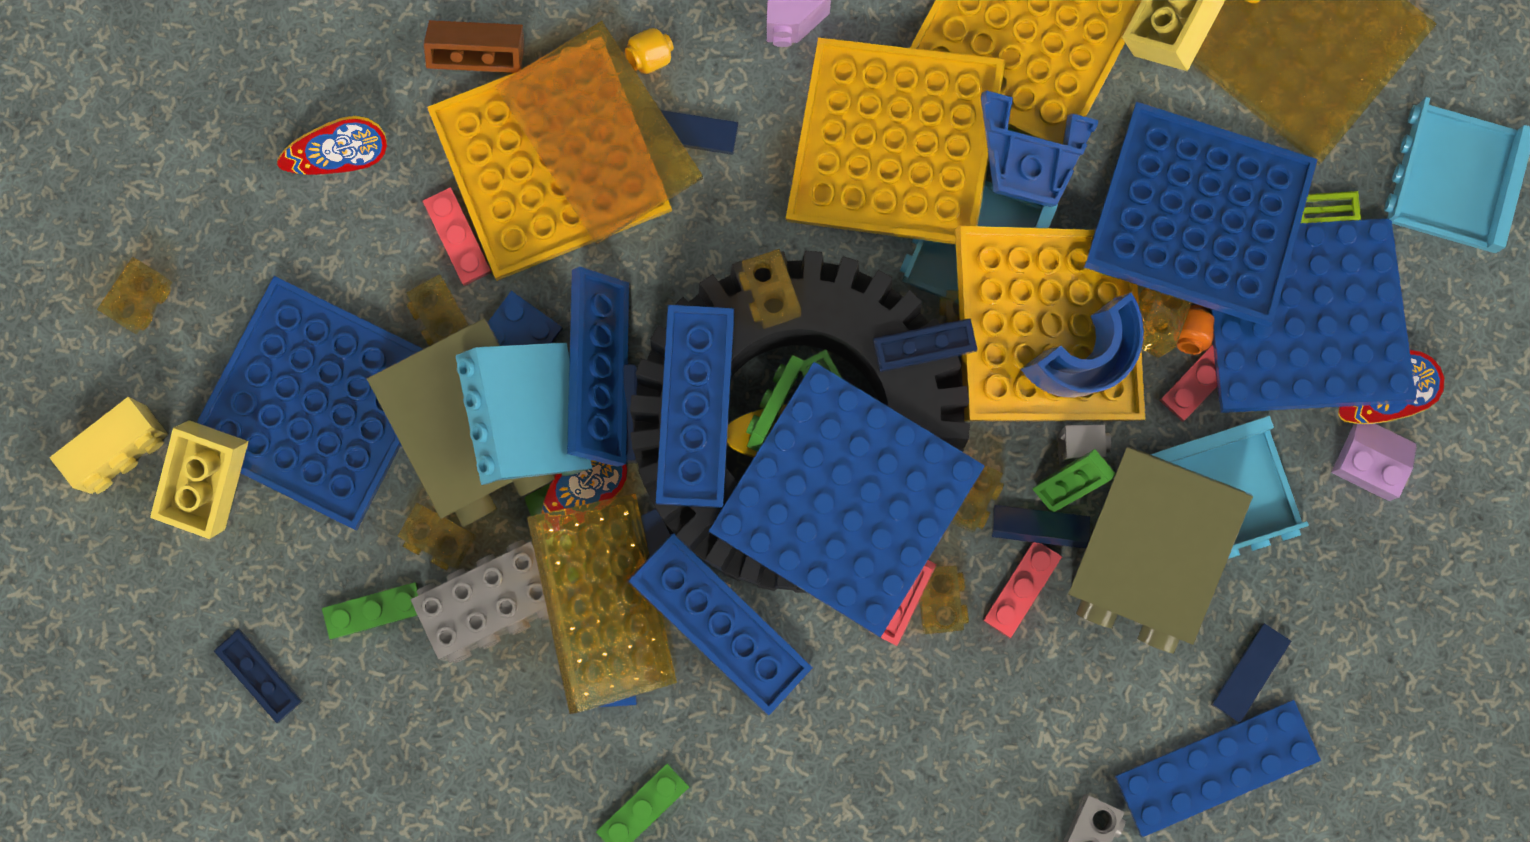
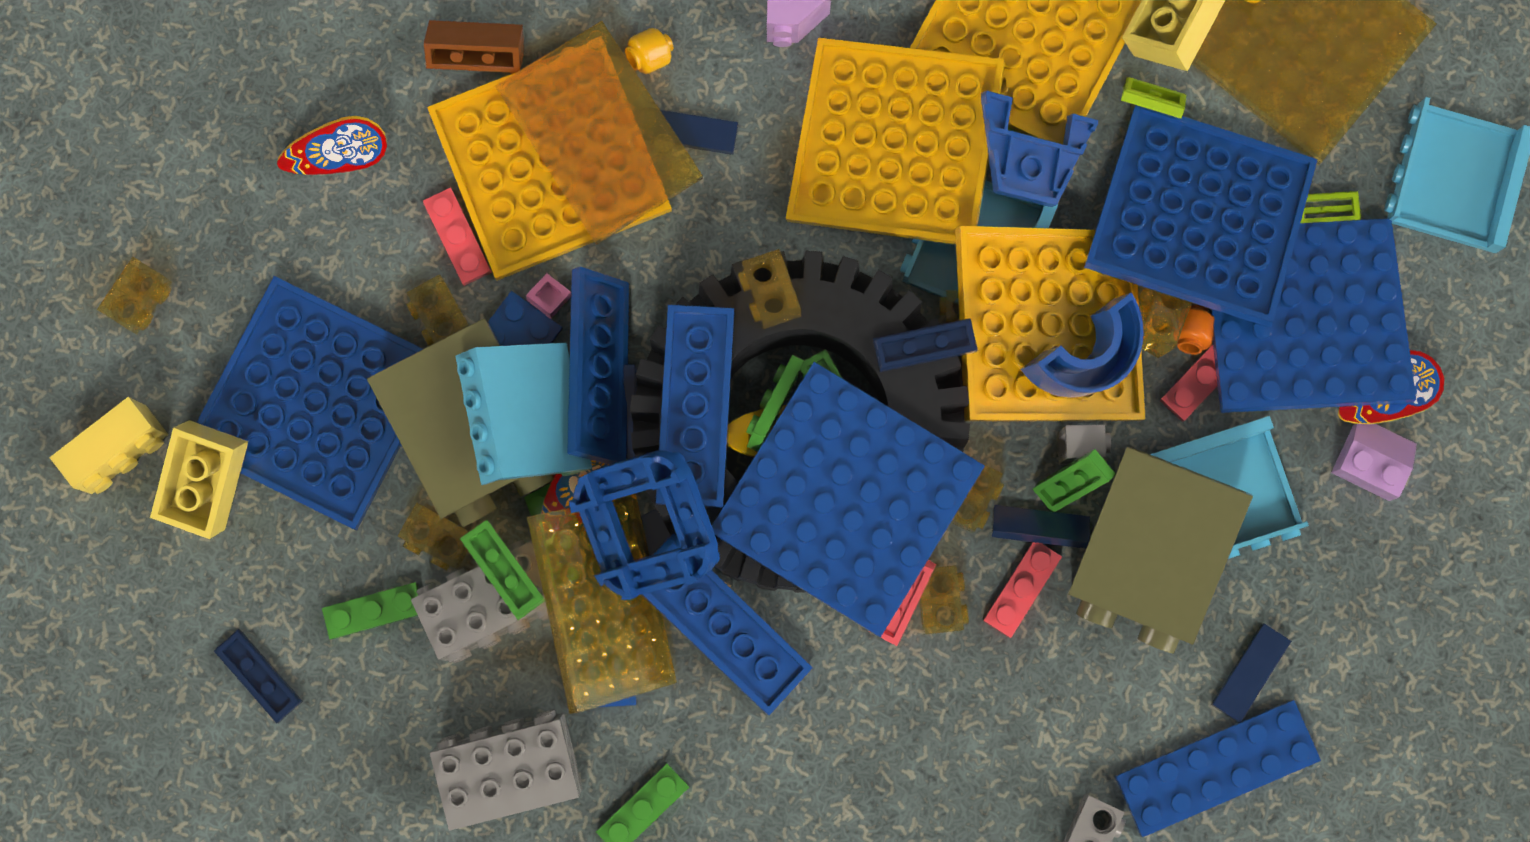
none -> light grey brick [430,710,583,831]
none -> bright green plate [460,520,545,620]
none -> bright pink plate [526,273,571,319]
none -> blue plate [569,450,720,600]
none -> lime tile [1121,77,1187,119]

